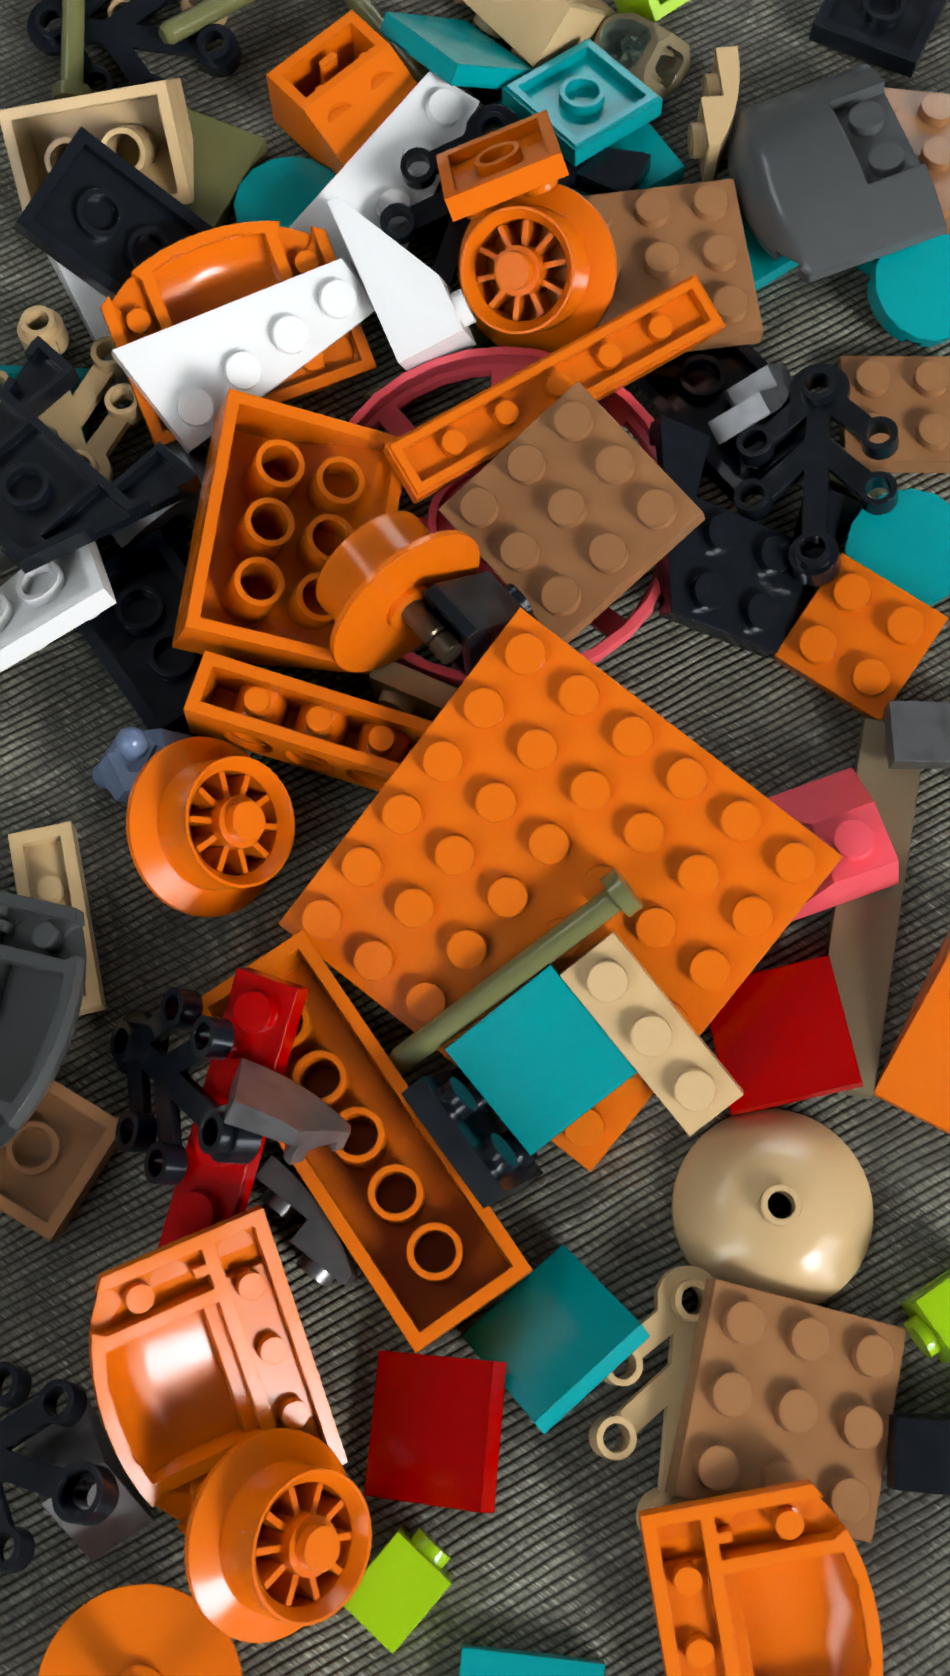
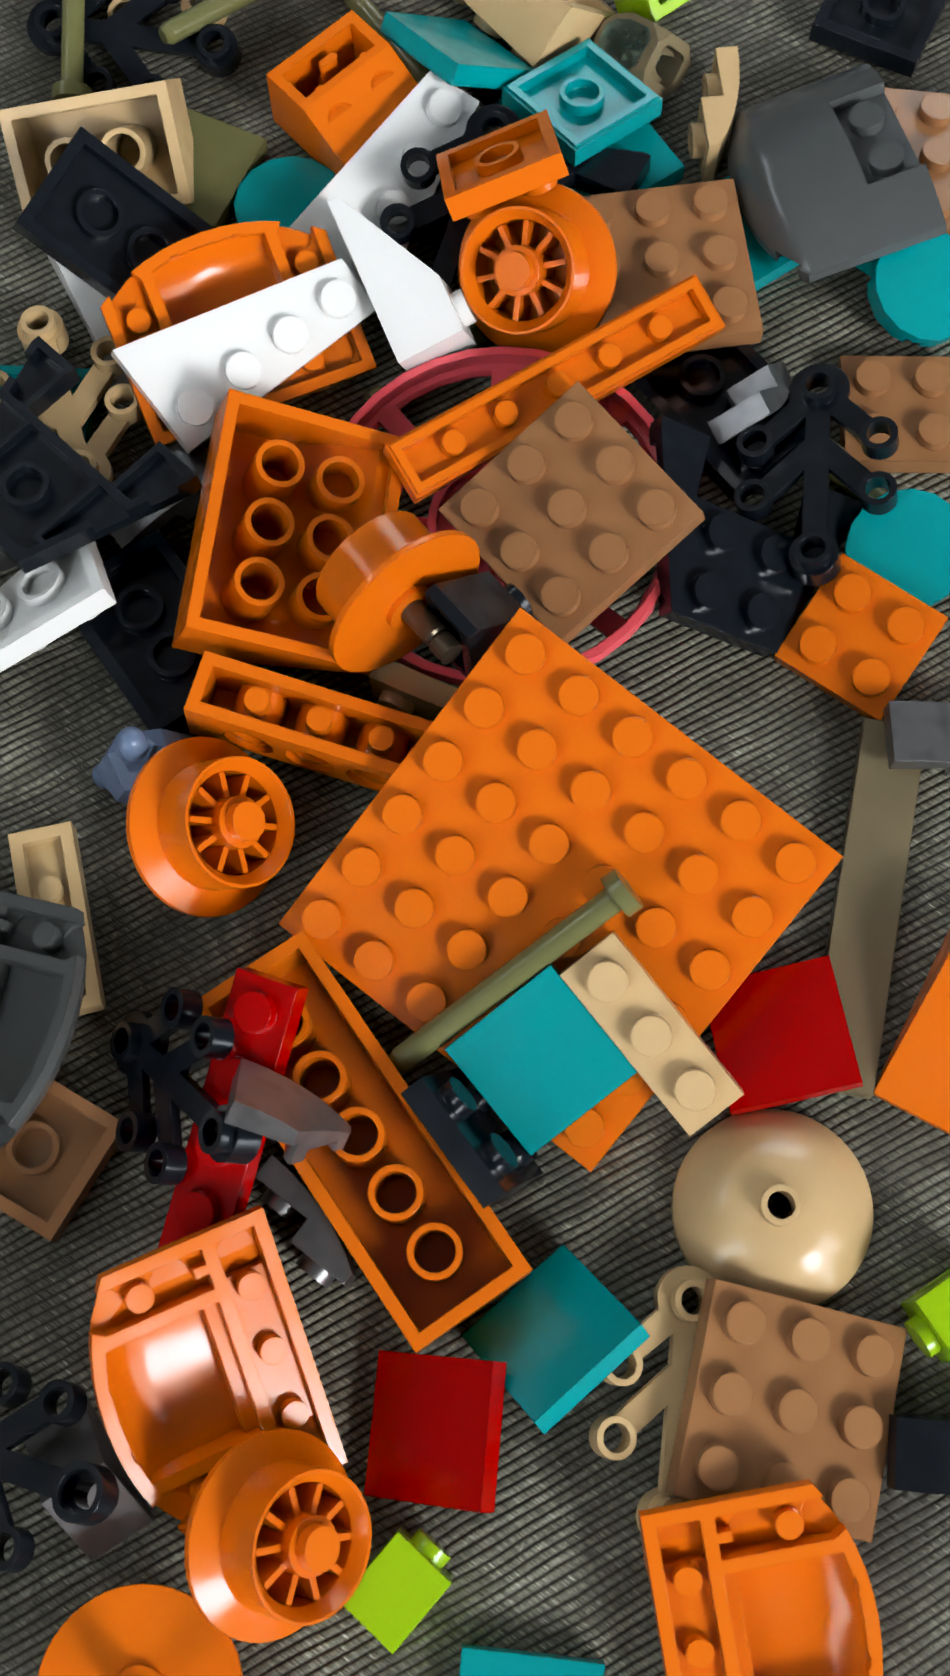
coral slope [768,767,899,921] -> none

